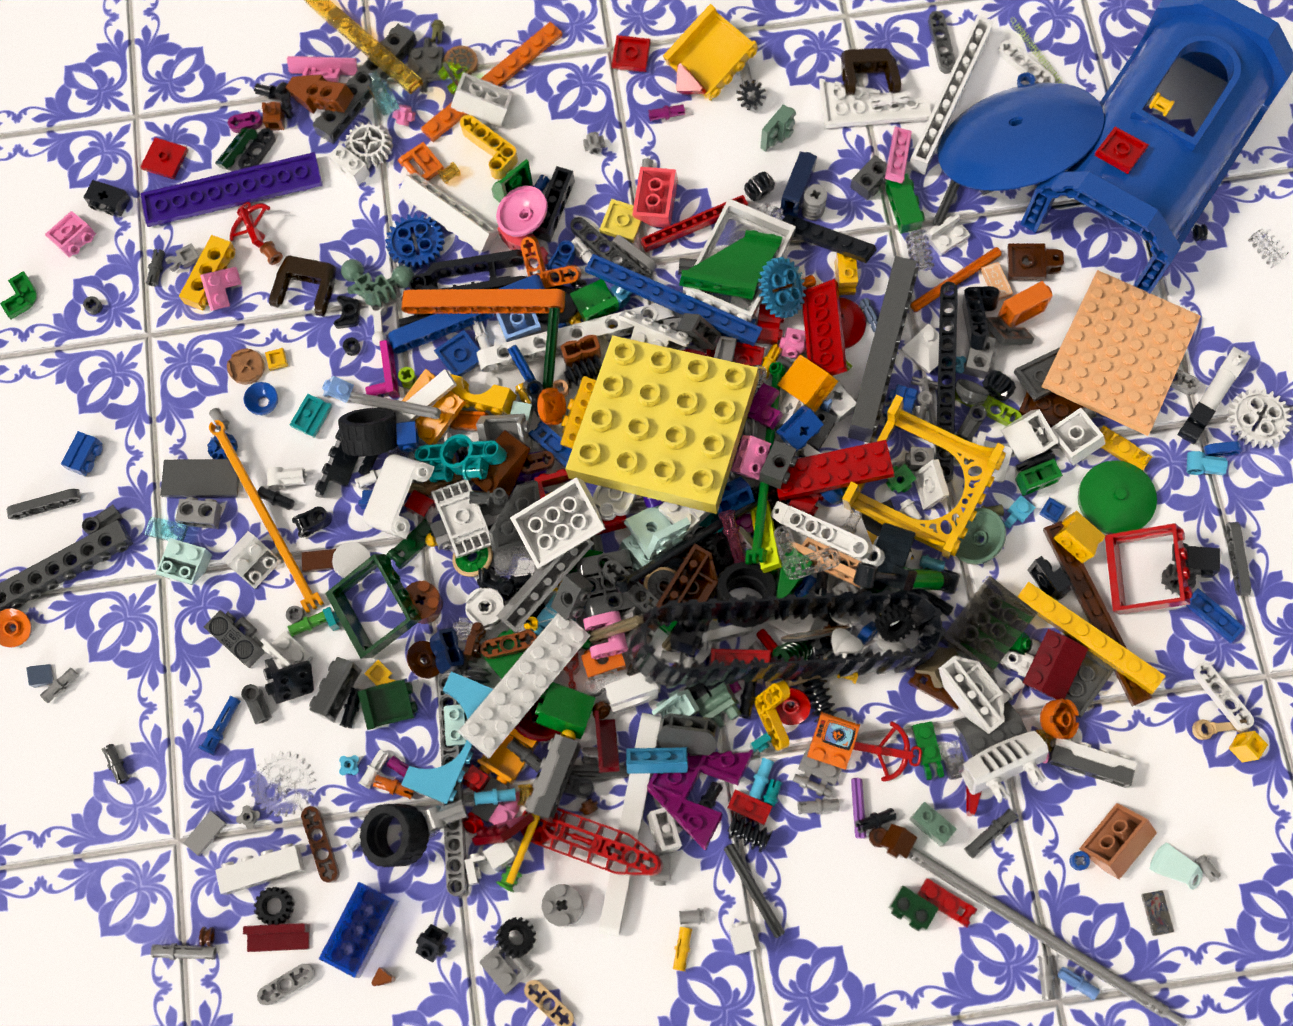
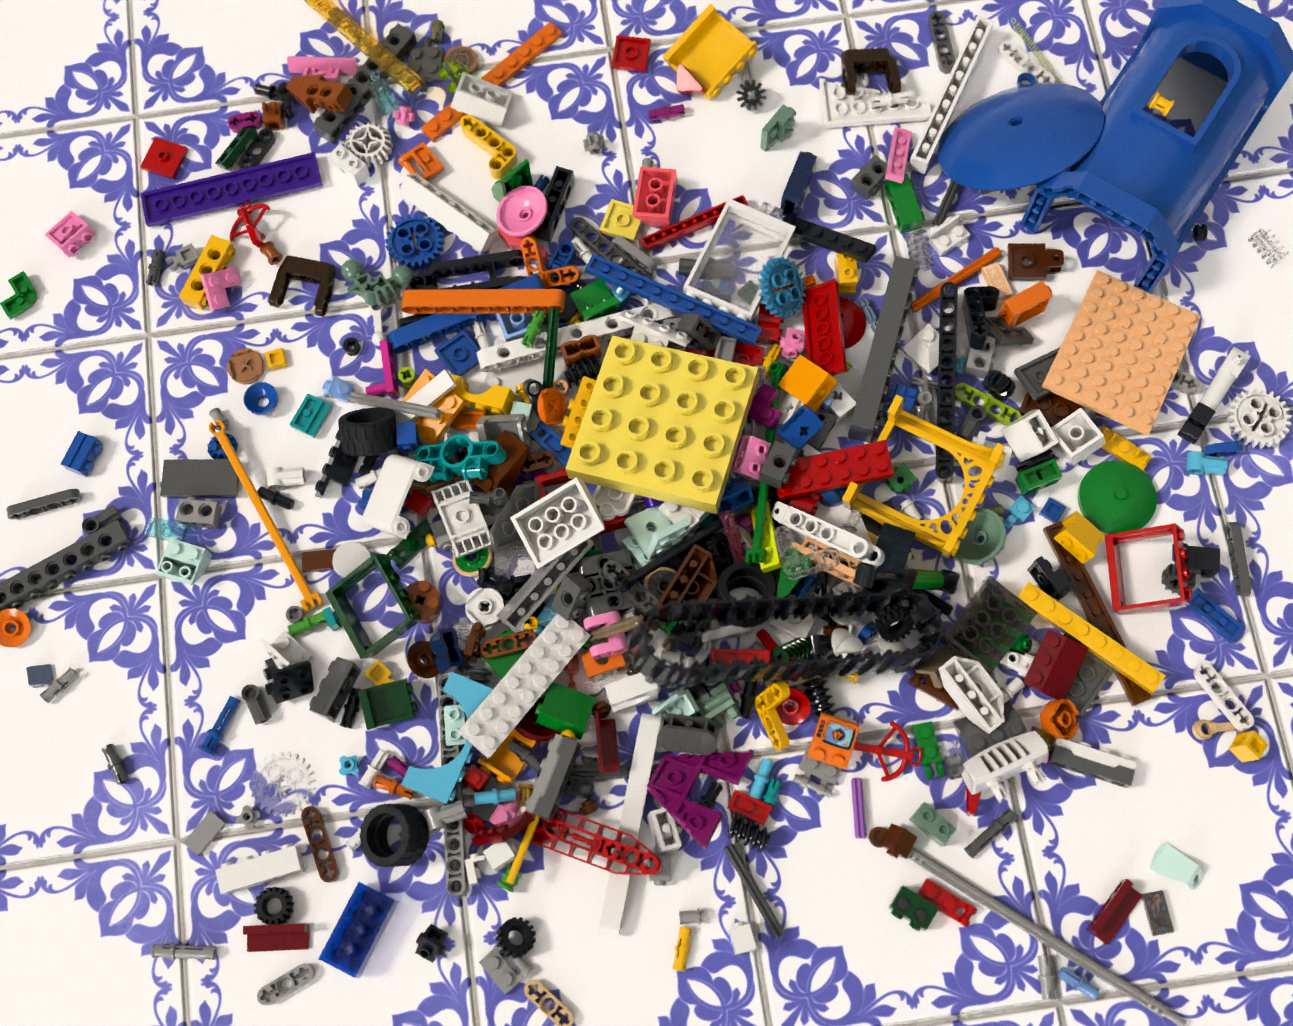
black brick [83,179,130,217] -> none
dark grey bush [83,296,102,315] -> none
reddish brown bush [199,927,215,946] -> none
dark grey piece [204,610,265,669] -> none
white slope [221,531,281,589] -> none
black piece [292,506,332,538] -> none
black piece [334,295,361,329] -> none
dark orange slope [371,967,396,986] -> none
clear yellow bush [437,162,461,185] -> none
blue axle [508,345,537,392] -> none
light grey brick [541,884,584,927] -> none
dark azure slope [626,747,688,774] -> none
green piece [679,230,782,300] -> none
black gear [744,171,775,202] -> none
teal plate [750,732,771,753] -> none
shield [781,627,851,649] -> none
light grey pin [797,798,840,815] -> none
light grey piece [802,184,827,220] -> none
black pin [855,808,896,833] -> none
light grey brick [905,446,934,471] -> none
white plate [914,459,950,510] -> none
medium azure pin [919,554,945,571] -> none
dark grey piece [955,379,990,405] -> none
blue bush [1069,851,1090,871] -> none
nougat slope [1079,803,1157,880] -> none
red tile [1094,126,1149,174] -> none
light grey pin [1195,854,1221,883] -> none
none -> bright green pin [521,310,546,348]
none -> dark red panel [1086,878,1142,945]

